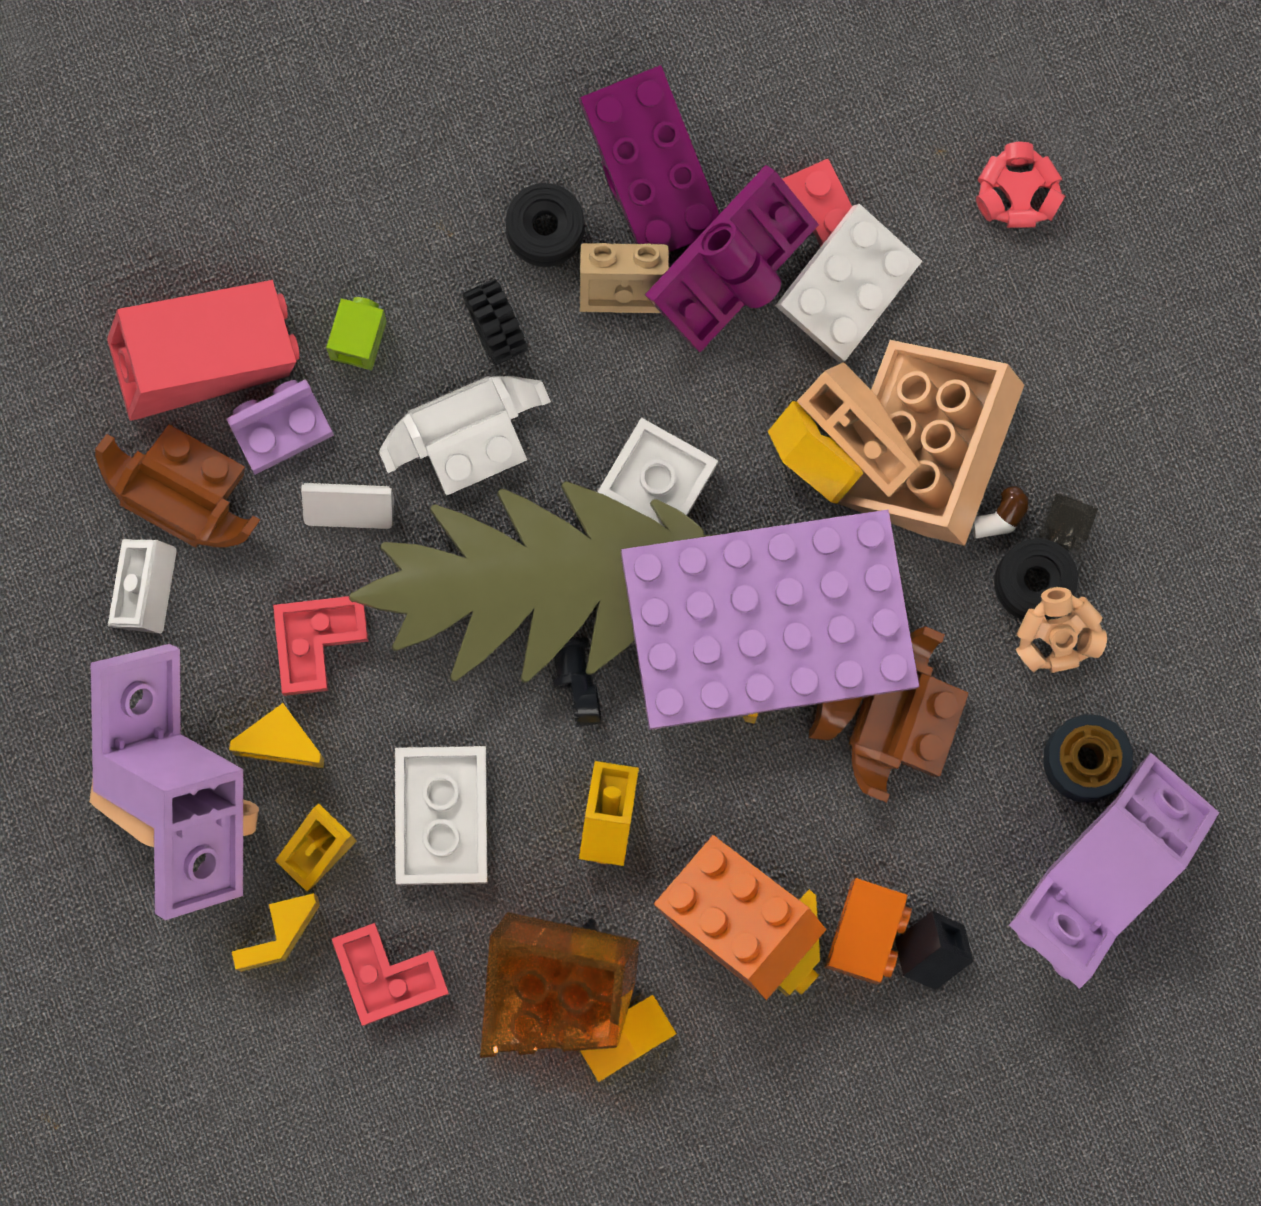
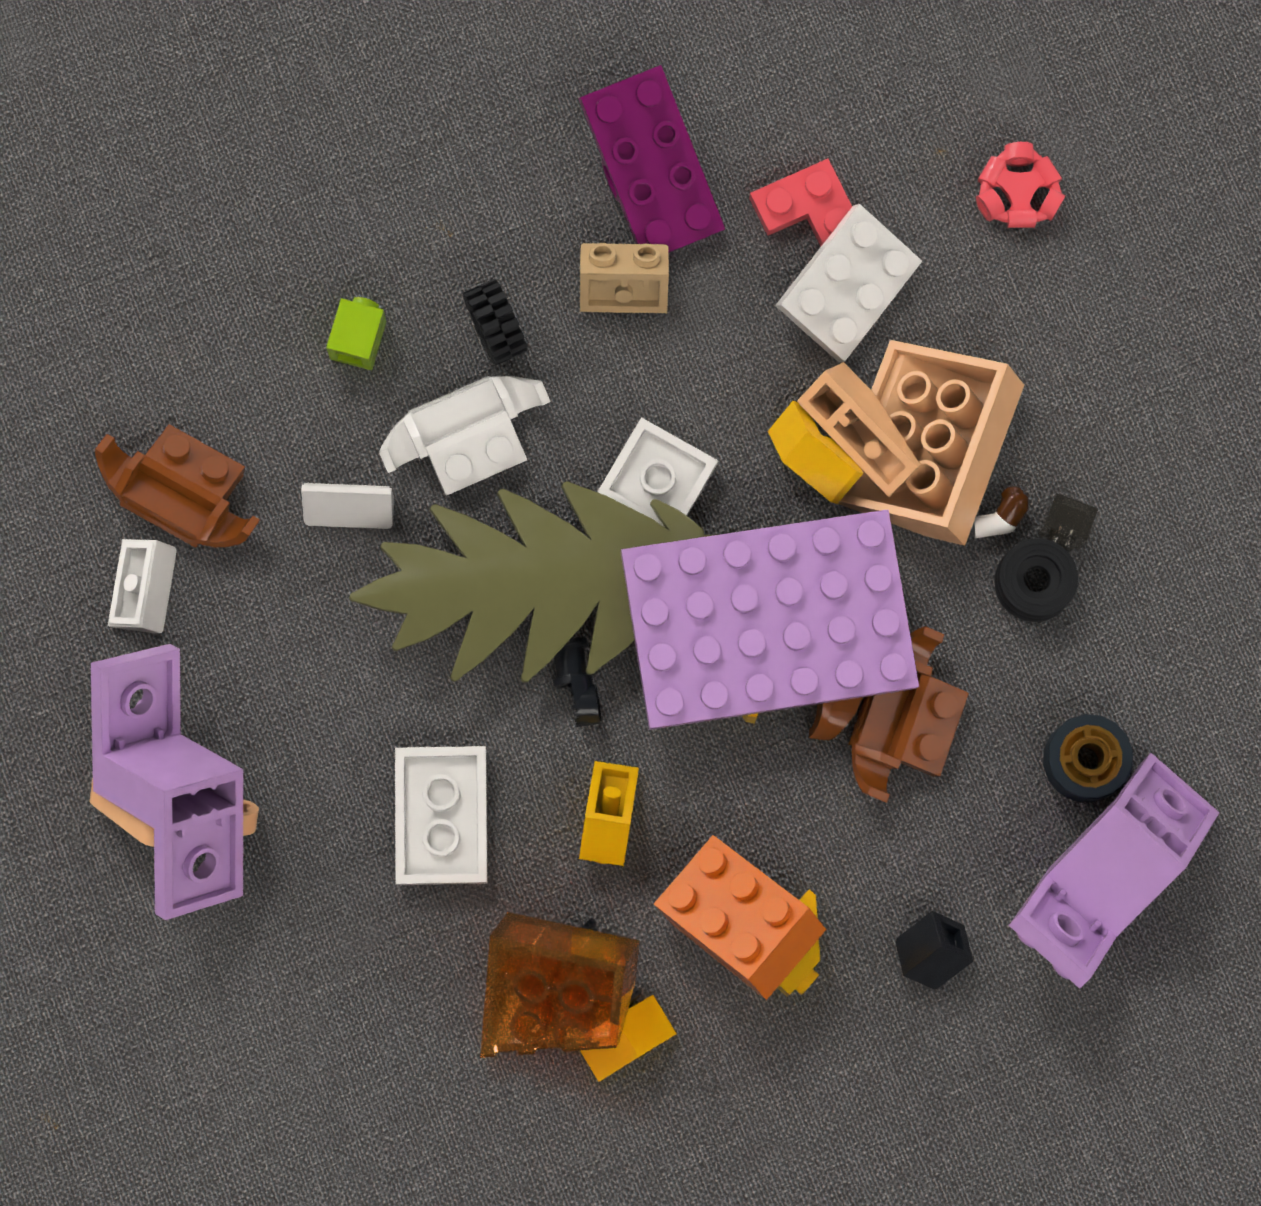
coral slope [107,280,299,421] -> none
lavender bracket [227,380,334,475] -> none
yellow slope [229,703,325,768] -> none
yellow slope [232,893,320,972] -> none
coral plate [273,596,369,696] -> none
yellow slope [275,804,357,892] -> none
coral plate [332,923,449,1026] -> none
black tyre [505,183,584,267] -> none
magenta plate [645,165,819,352] -> none
orange brick [824,878,912,985] -> none
light nougat piece [1015,587,1107,673] -> none

